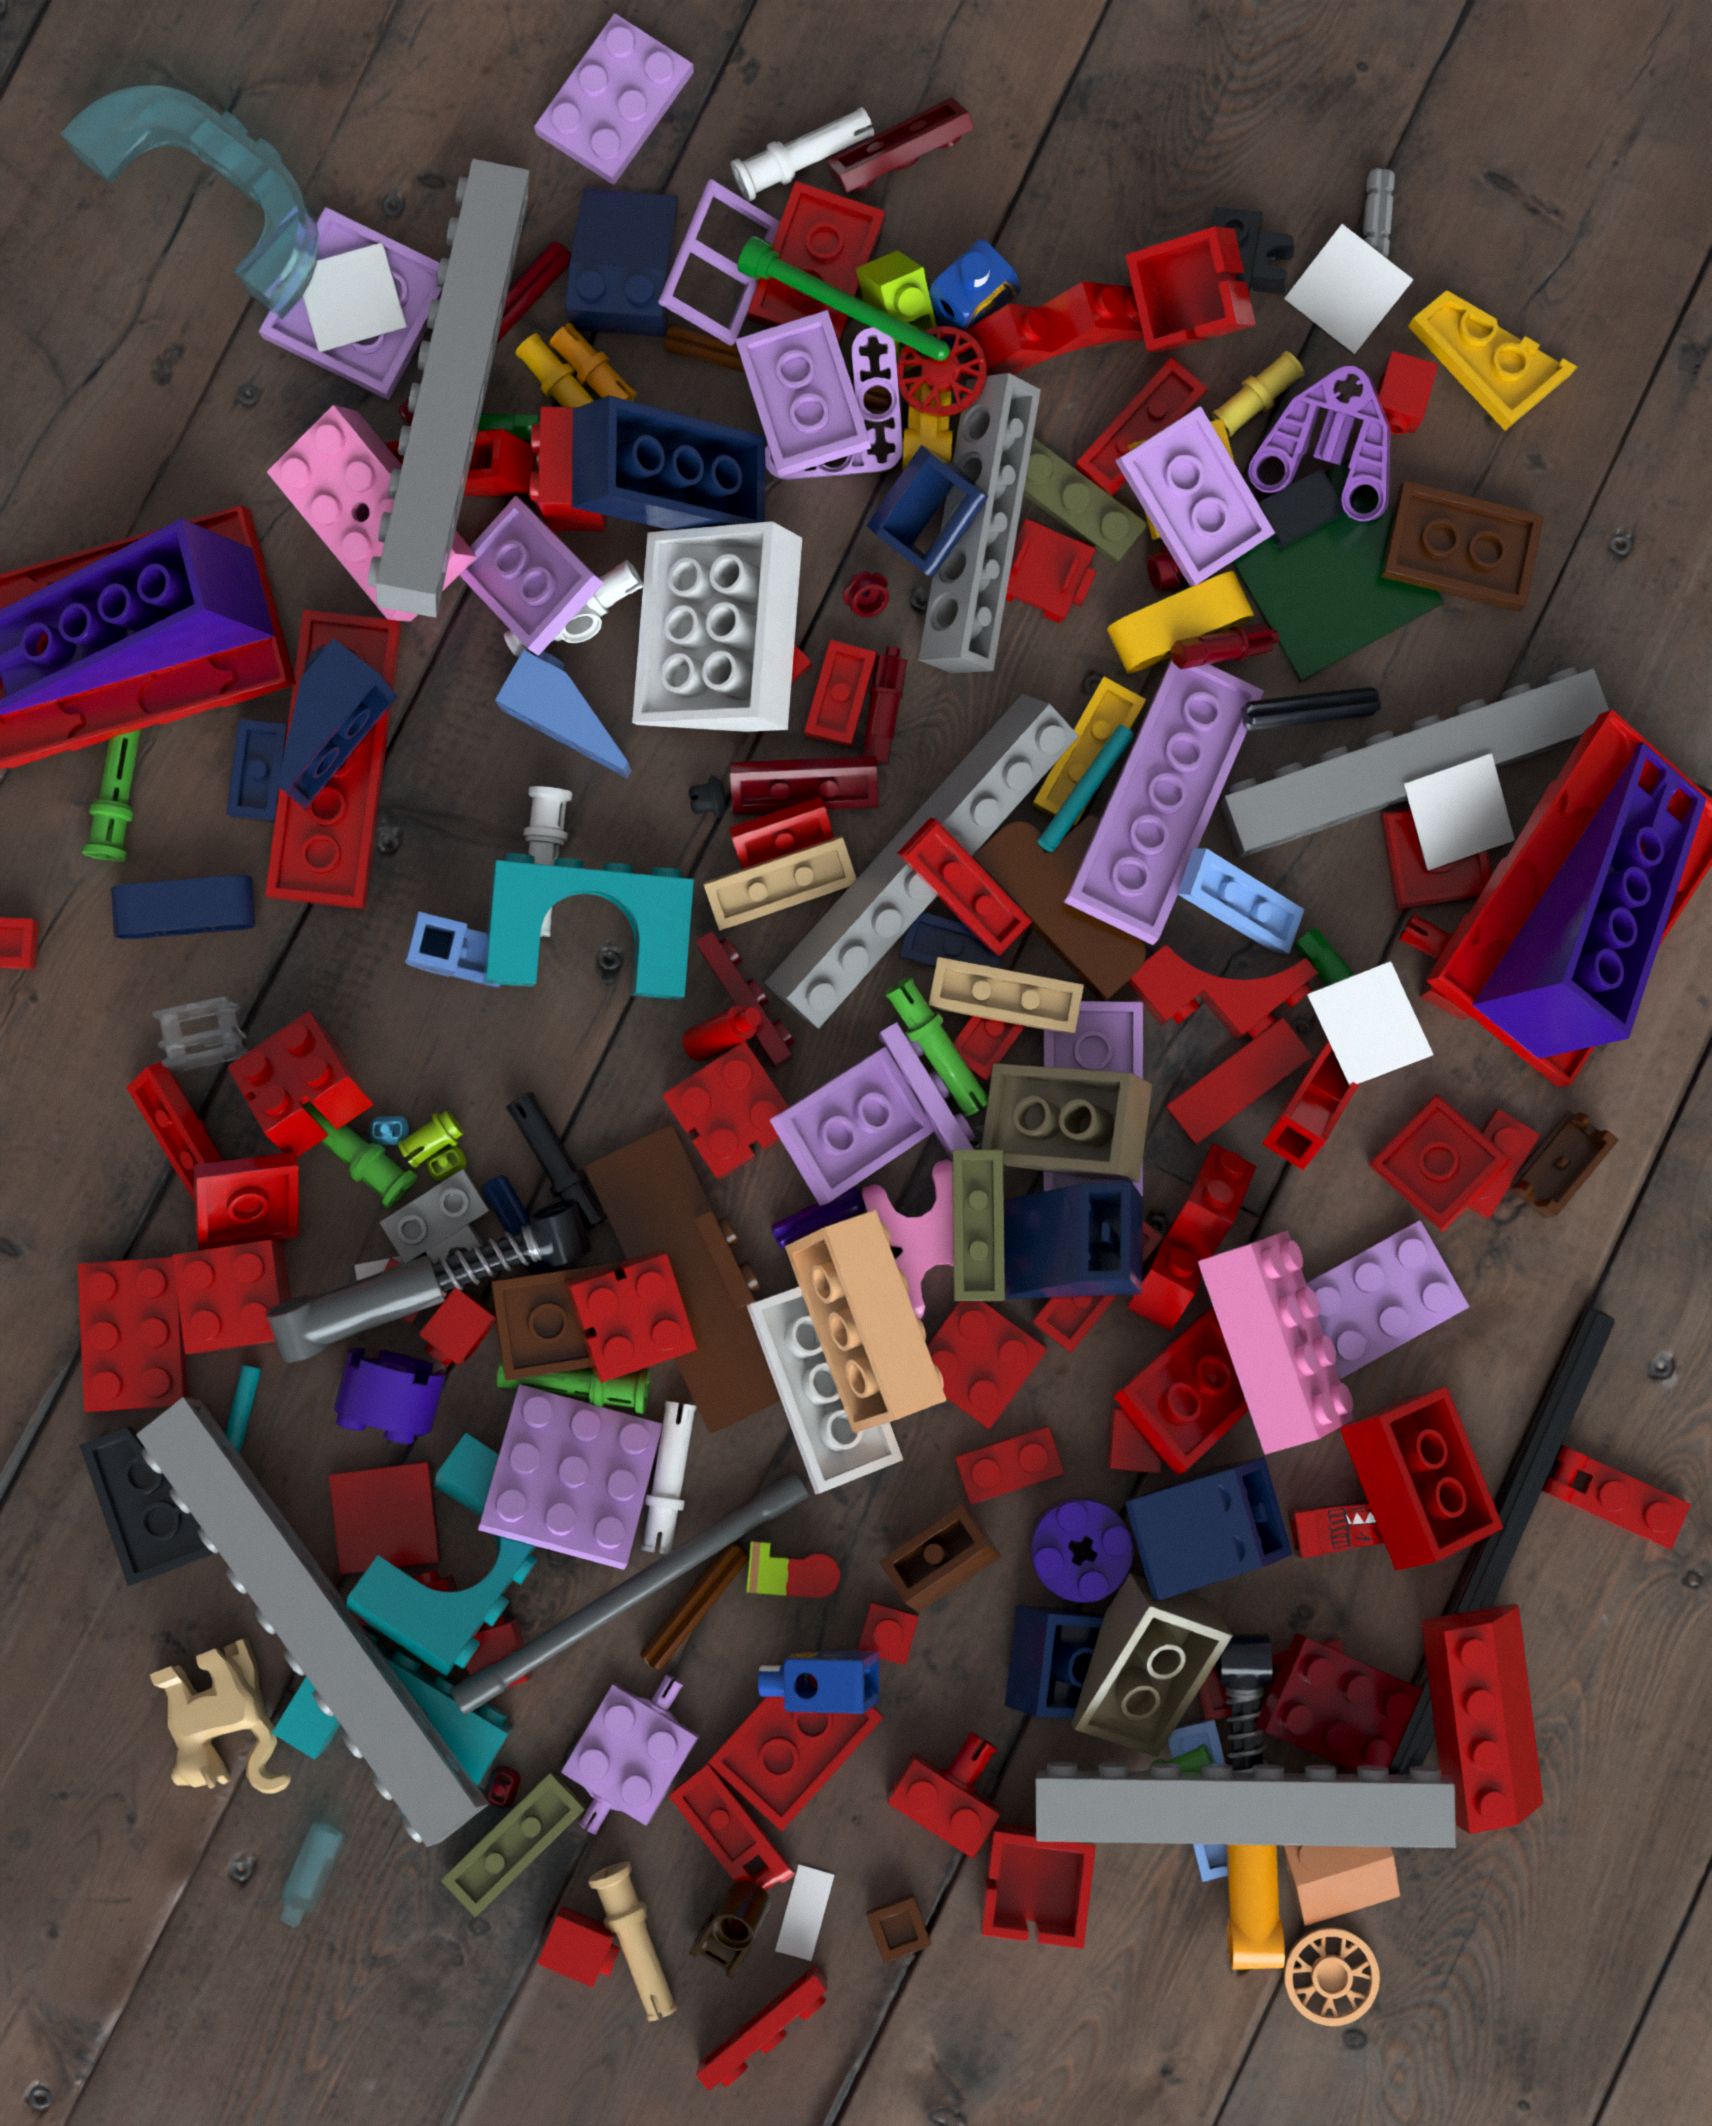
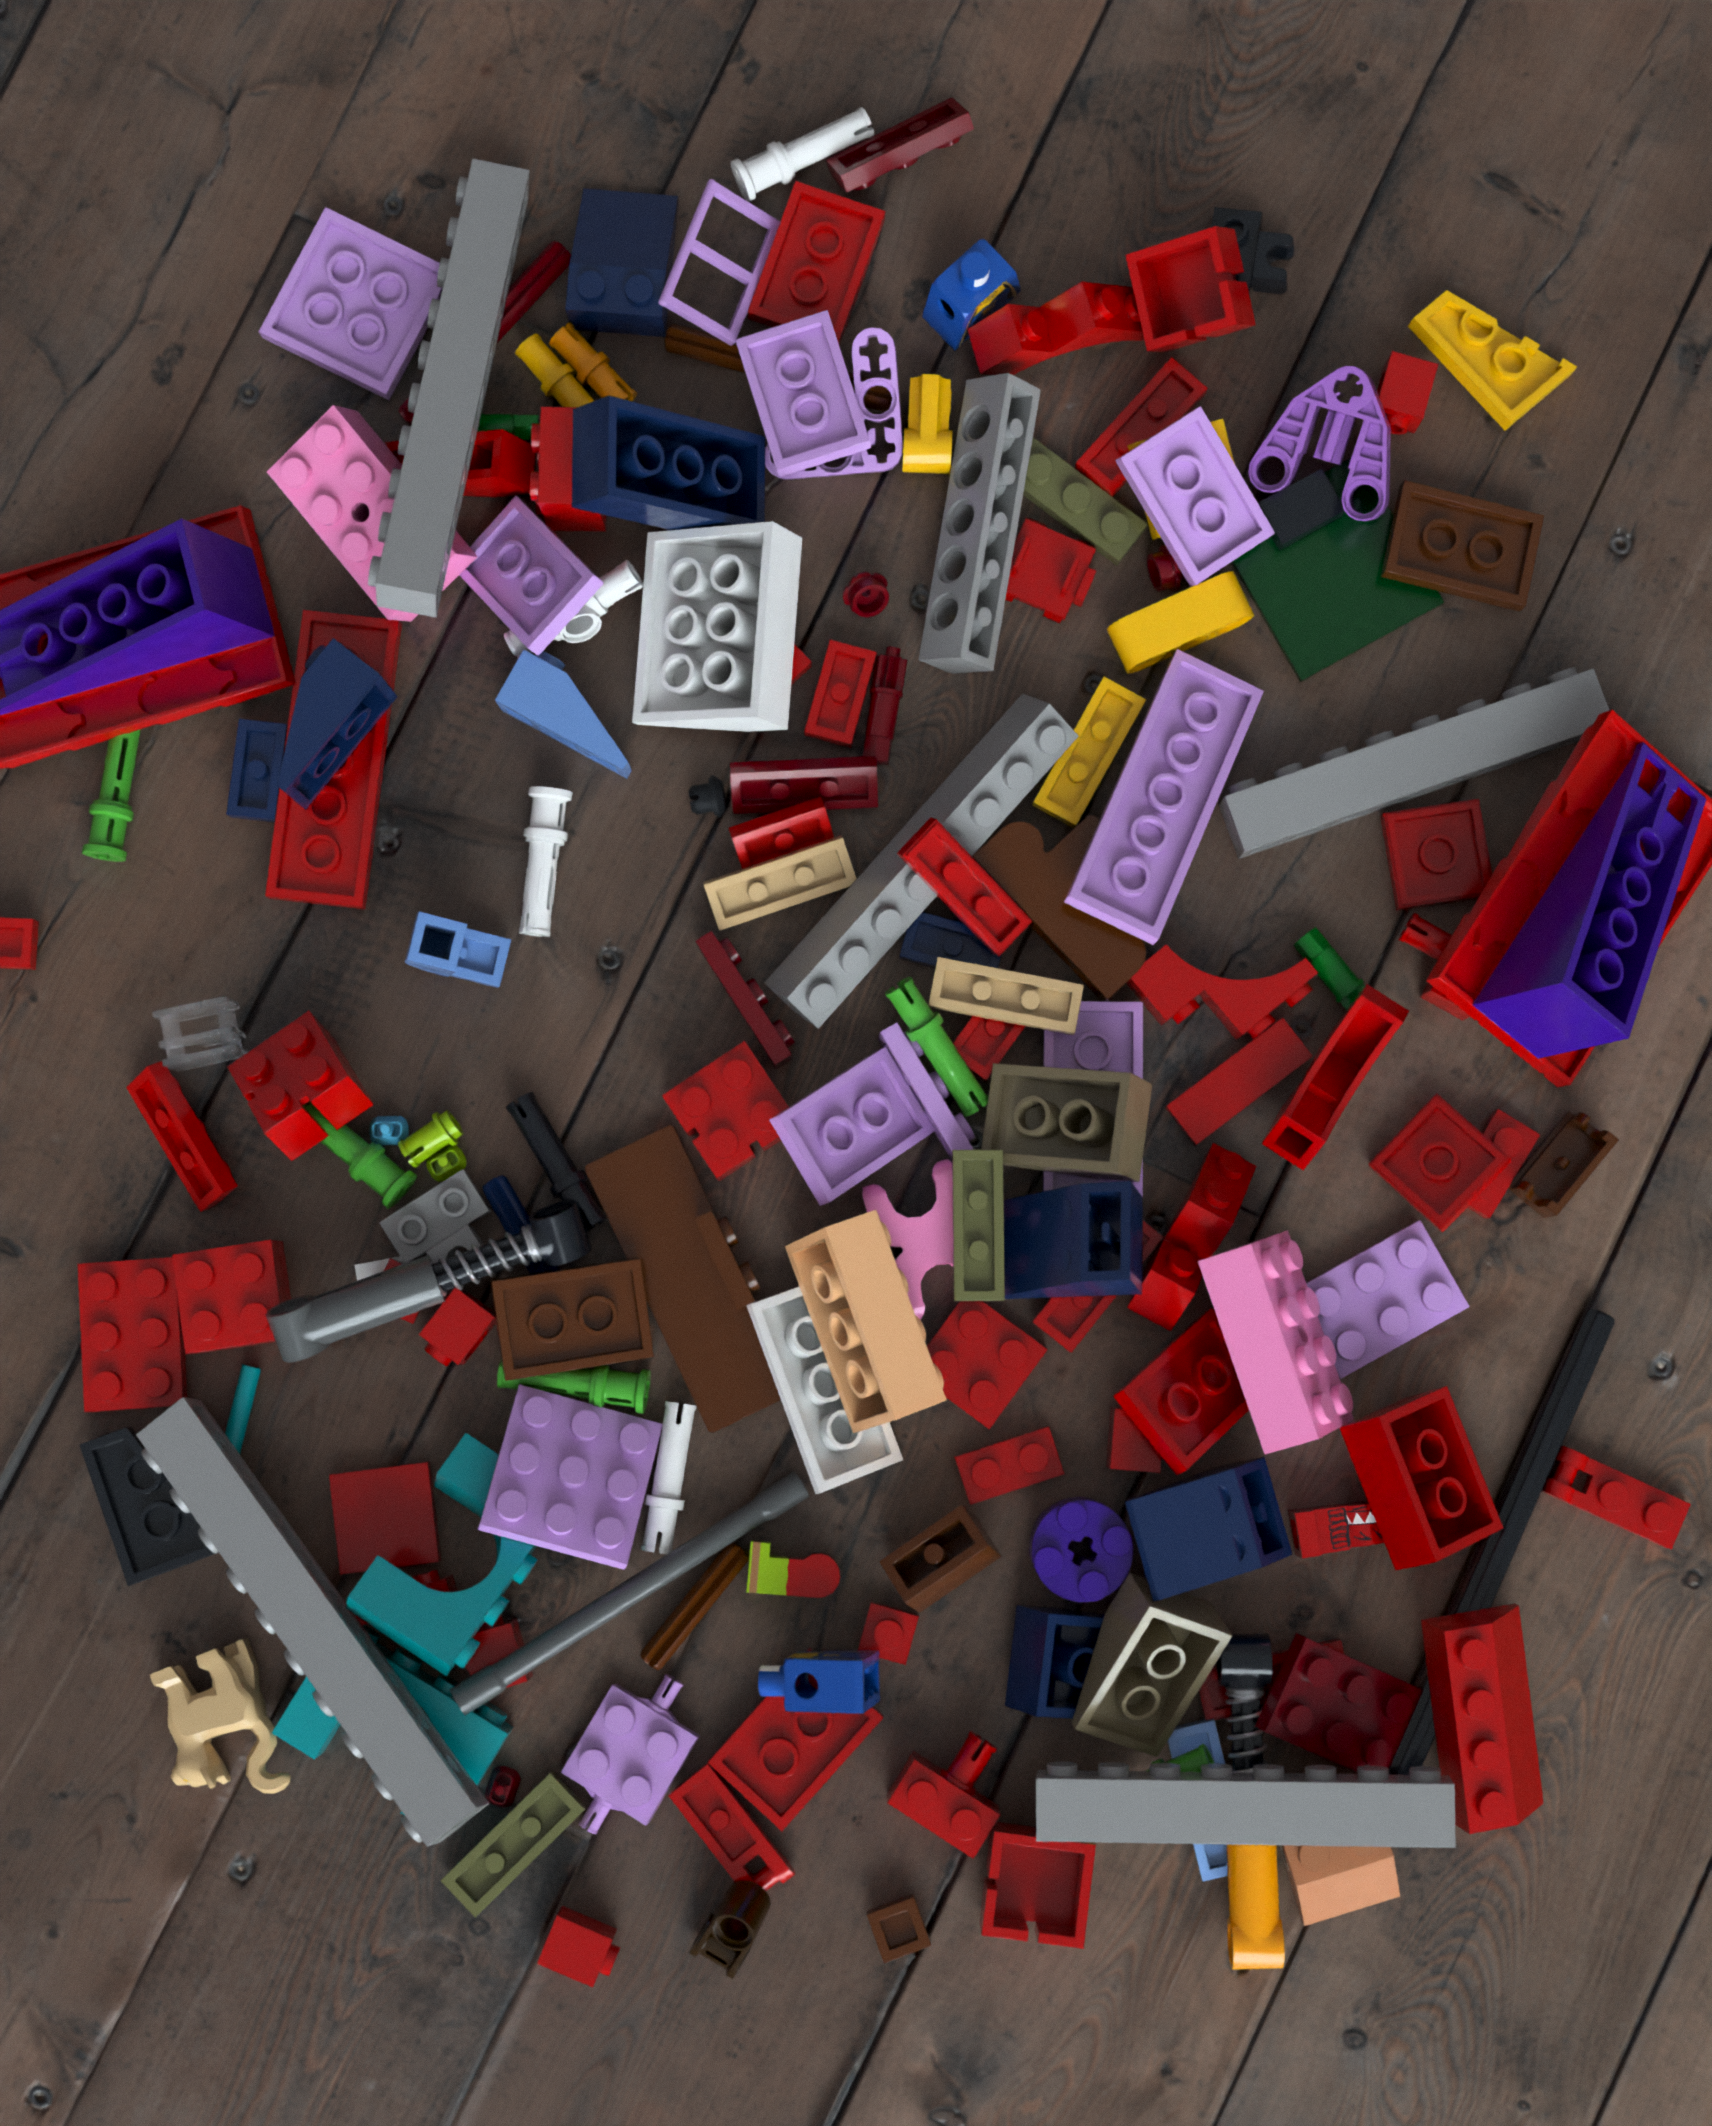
clear light blue arch [60,85,319,319] -> none
dark blue beam [111,875,256,939] -> none
red plate [193,1152,298,1250] -> none
clear light blue cylinder [280,1821,346,1927] -> none
white sticker [295,242,407,352] -> none
dark purple brick [333,1347,446,1444] -> none
teal arch [483,853,694,1000] -> none
lavender plate [534,13,694,185] -> none
red piece [564,1250,698,1383] -> none
tan pin [588,1861,678,2021] -> none
red cylinder [682,1005,761,1061] -> none
red plate [696,1964,828,2091] -> none
green piece [738,236,950,361] -> none
dark purple axle [771,1187,865,1248] -> none
white sticker [775,1864,835,1961] -> none
lime slope [856,250,937,372] -> none
dark blue tile [866,444,989,578] -> none
red wheel [897,326,988,417] -> none
teal bar [1037,725,1134,852] -> none
dark red piece [1171,623,1279,670] -> none
light blue plate [1177,848,1305,954] -> none
light yellow pin [1211,351,1305,437] -> none
black axle [1241,687,1381,730] -> none
white sticker [1284,224,1413,354] -> none
light nougat wheel [1284,1927,1380,2026] -> none
white sticker [1307,961,1433,1086] -> none
light grey axle [1363,168,1395,258] -> none
white sticker [1404,753,1515,870] -> none

